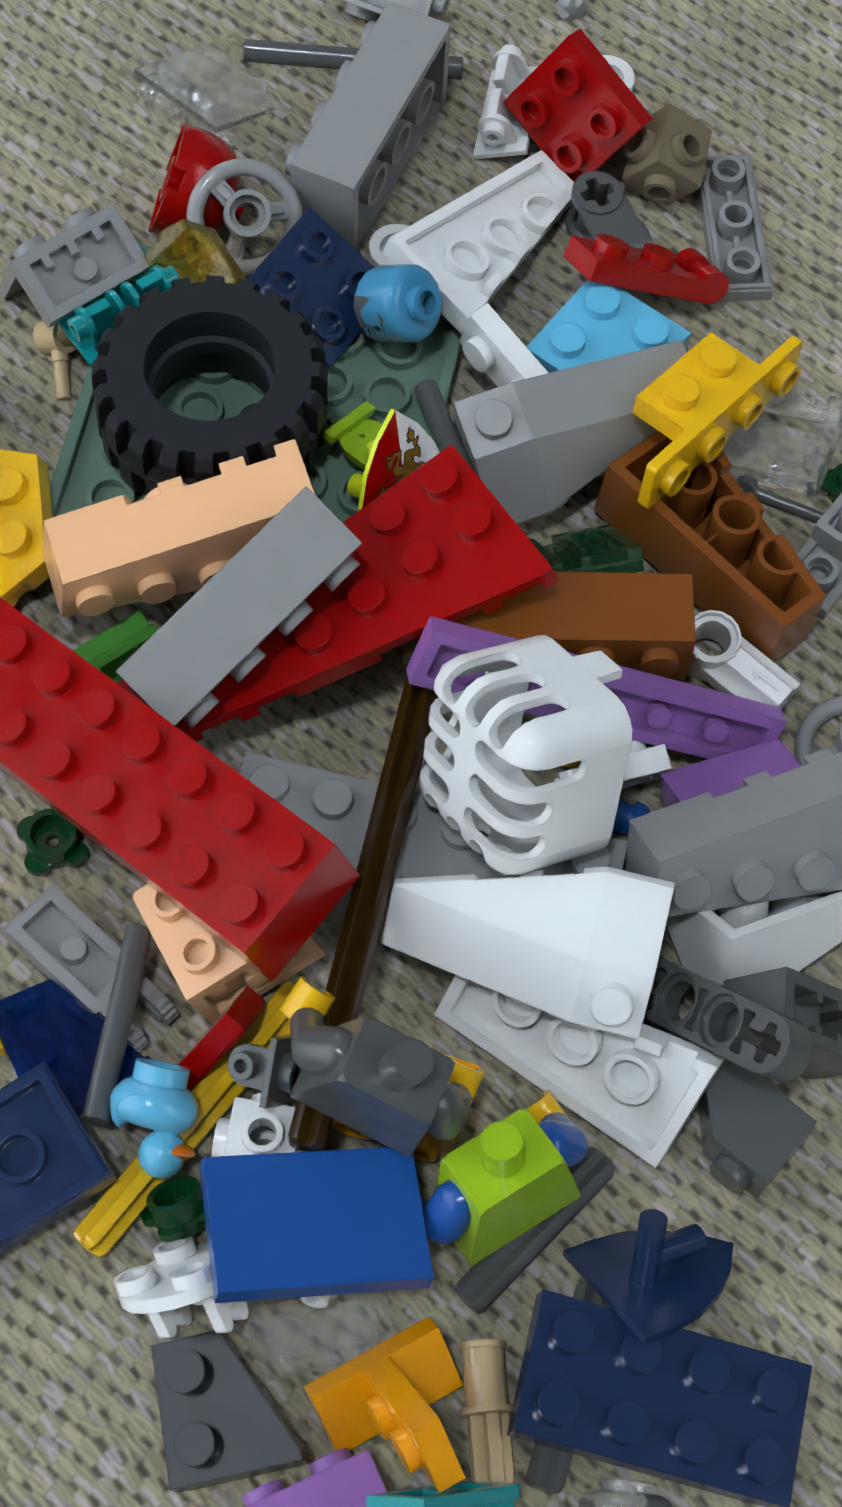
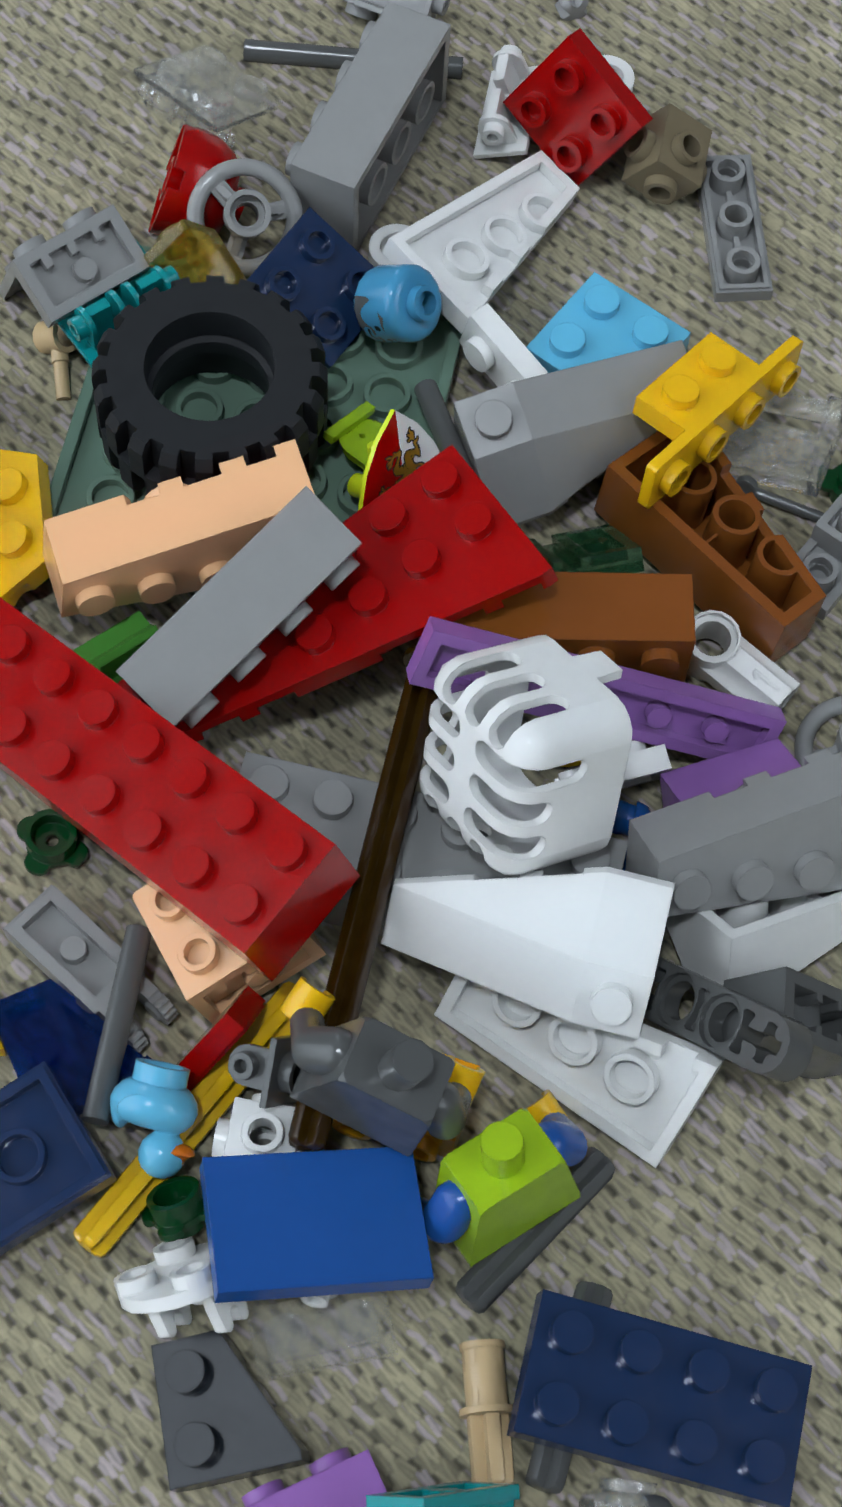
light orange bracket [303,1316,466,1493] -> none
red plate [563,233,729,304] -> none
dark blue shield [563,1209,734,1344] -> none
dark grey piece [565,171,654,249] -> none
dark grey slope [697,1046,817,1199] -> none

